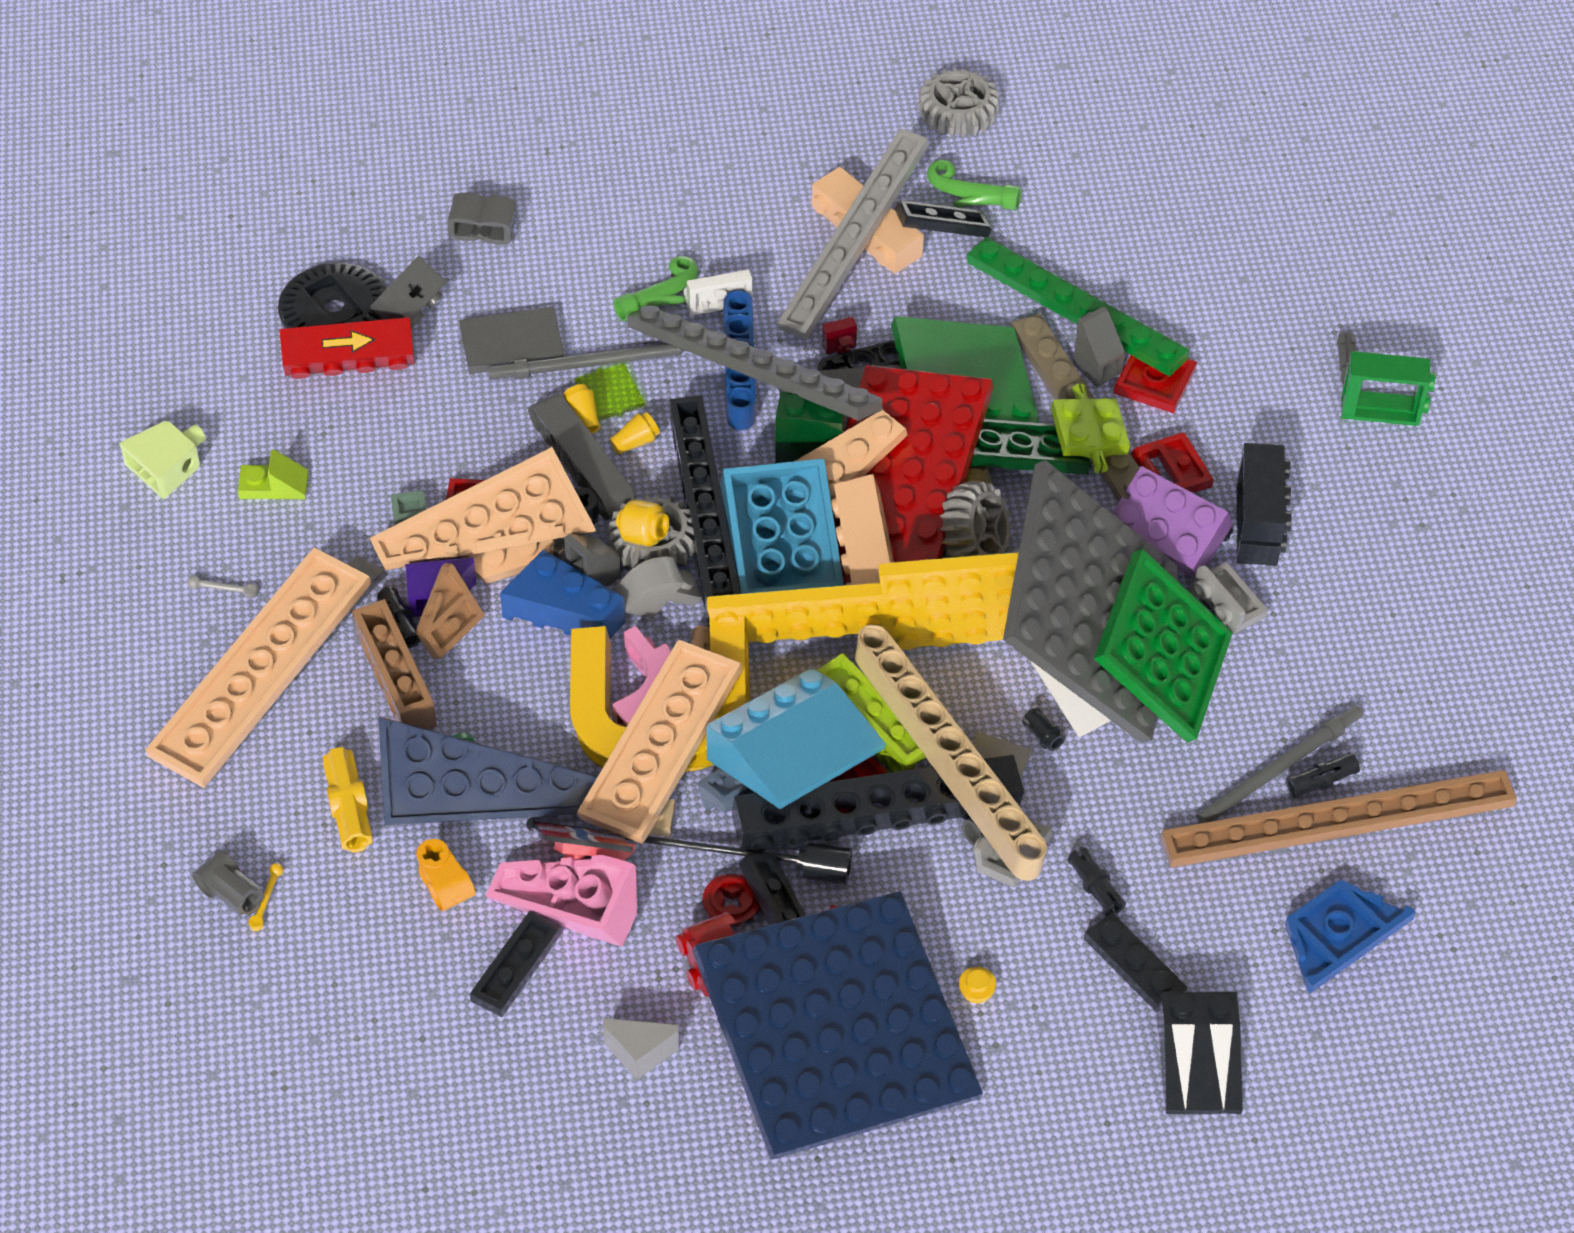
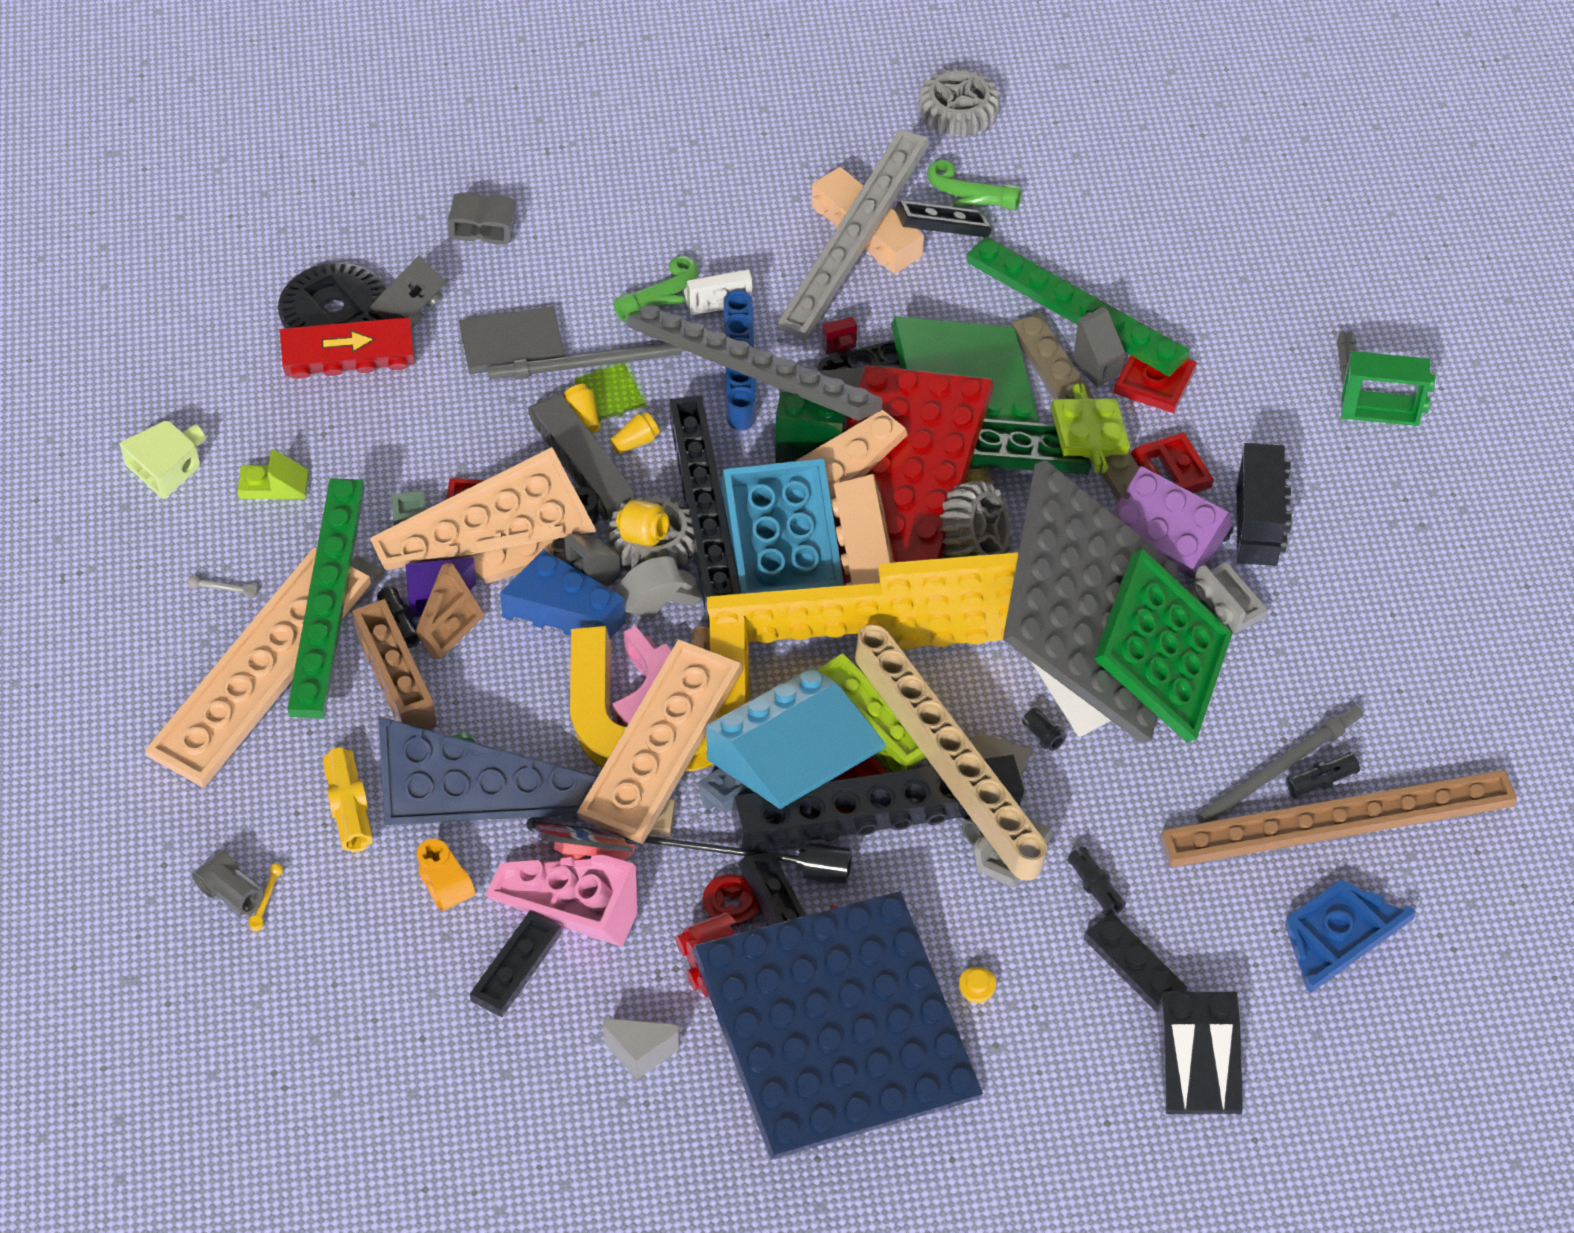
none -> green plate [287,478,365,719]

